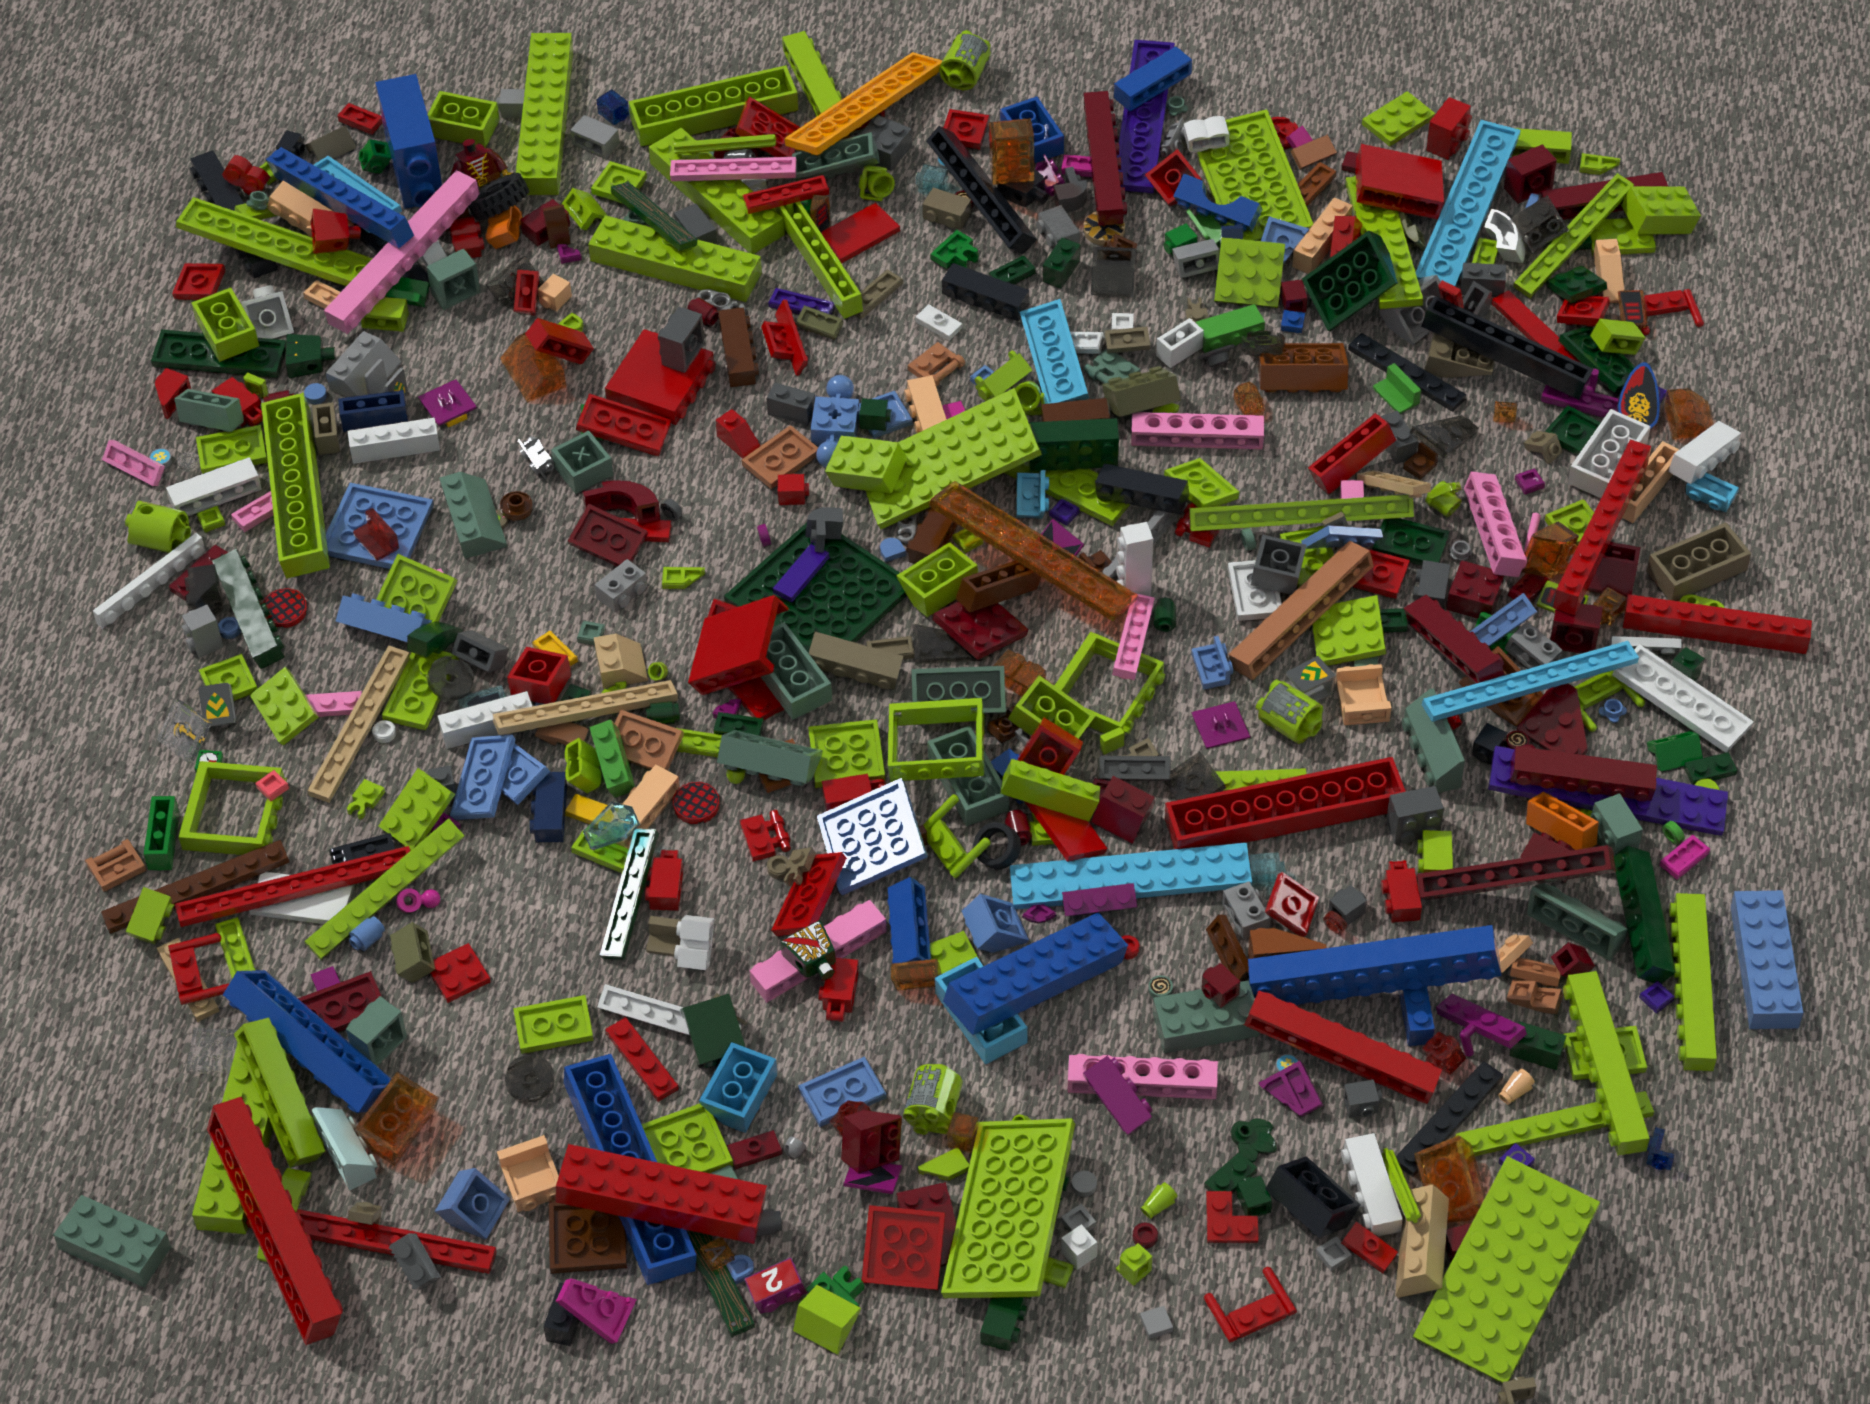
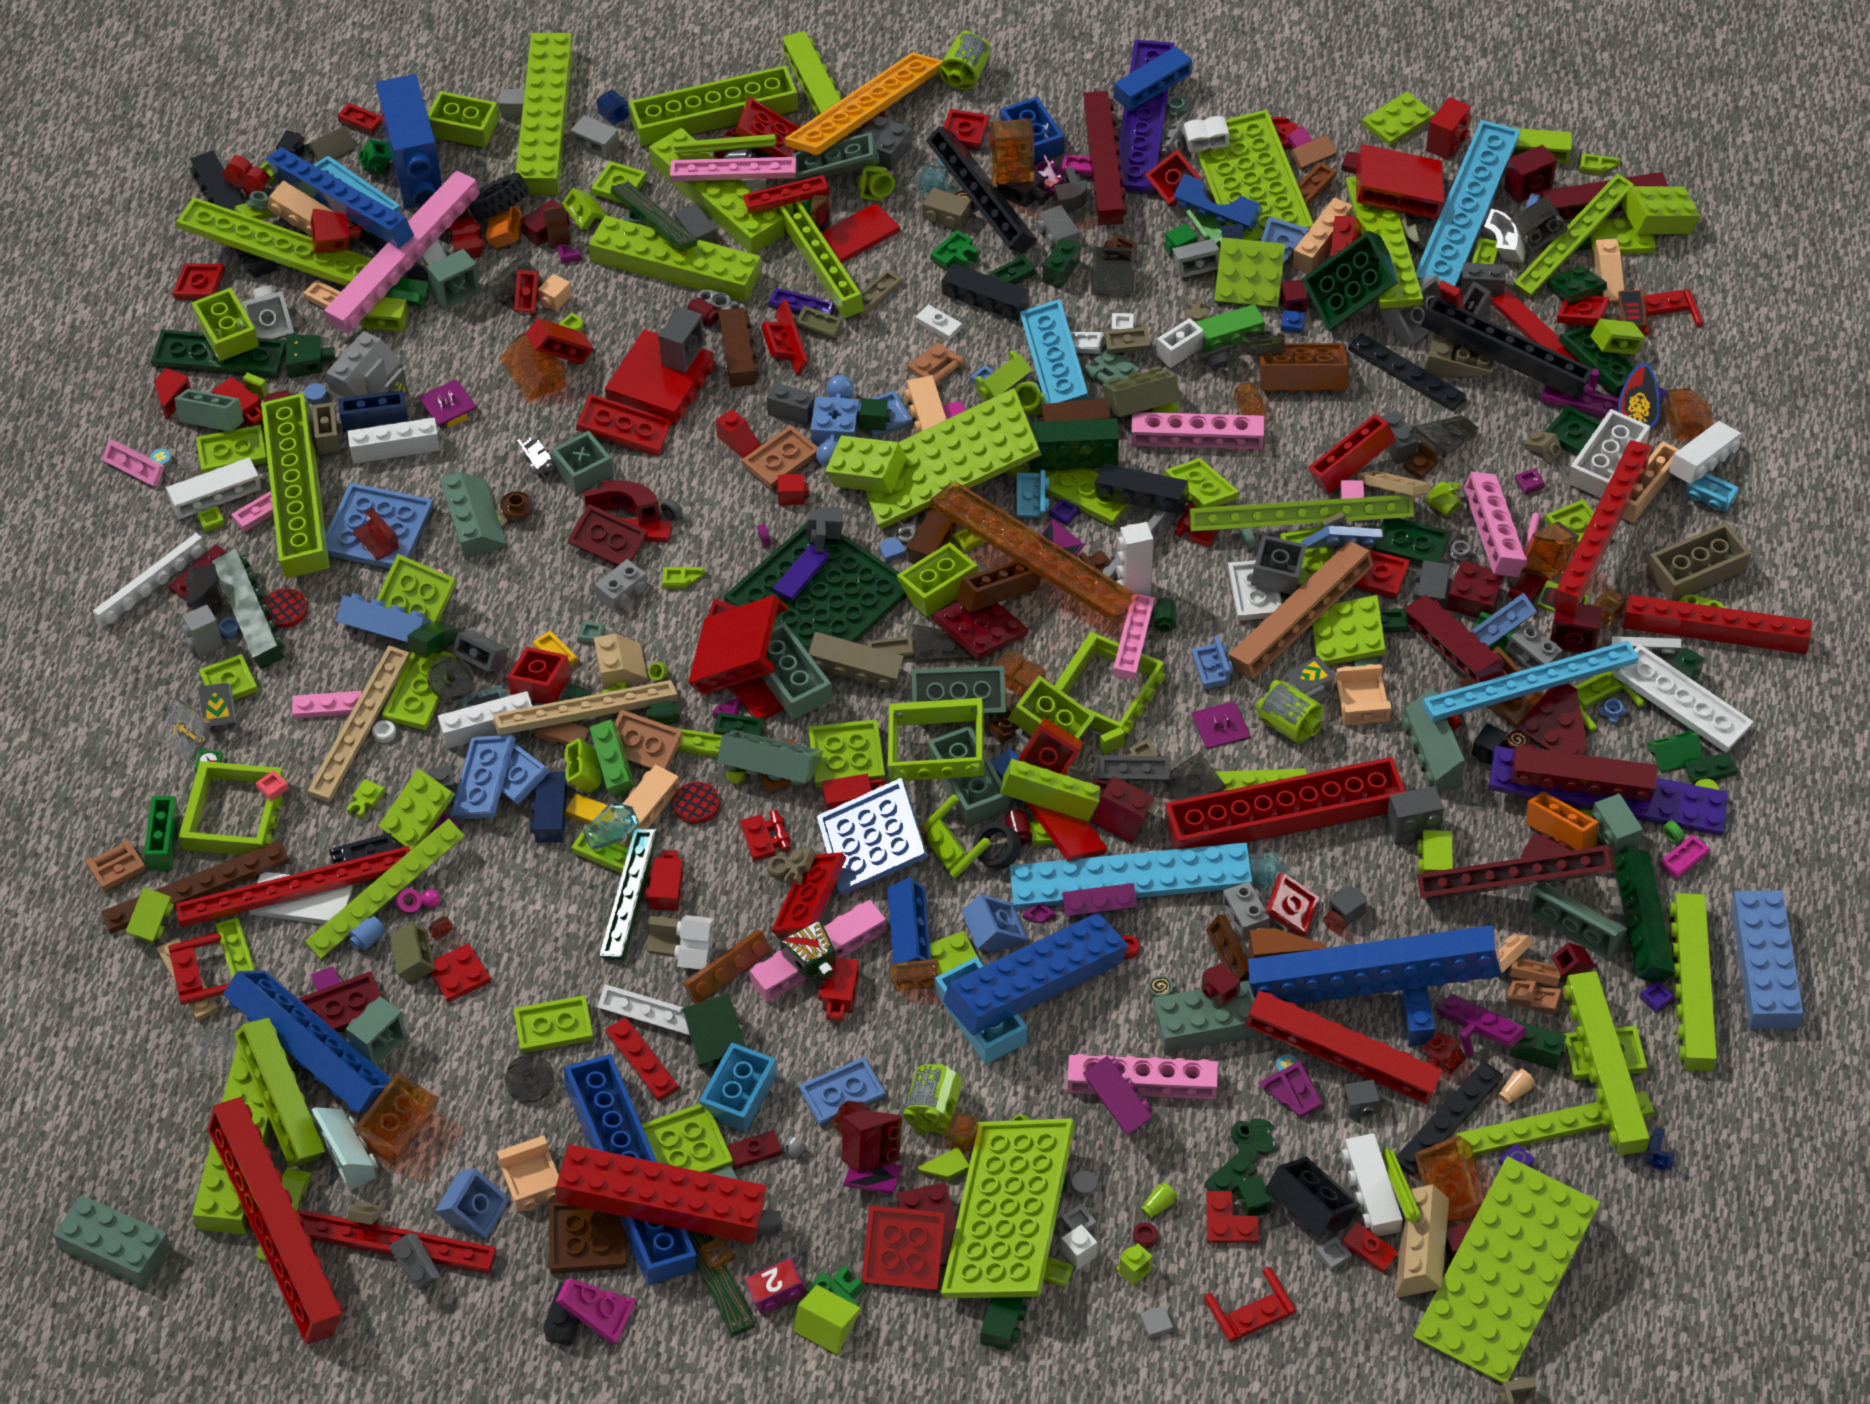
lime cylinder [125,500,191,553] -> none
lime plate [250,667,319,745] -> none
dark red torso [450,139,512,187] -> none
medium blue tile [724,1255,754,1285] -> none
tile [1084,212,1125,246] -> none
bright green panel [1373,363,1421,414] -> none
red brick [1381,860,1422,923] -> none
clear orange tile [1493,401,1517,423] -> none
dark red slope [1587,542,1641,598] -> none
none -> clear red tile [428,916,453,939]
none -> dark orange plate [683,929,772,1004]

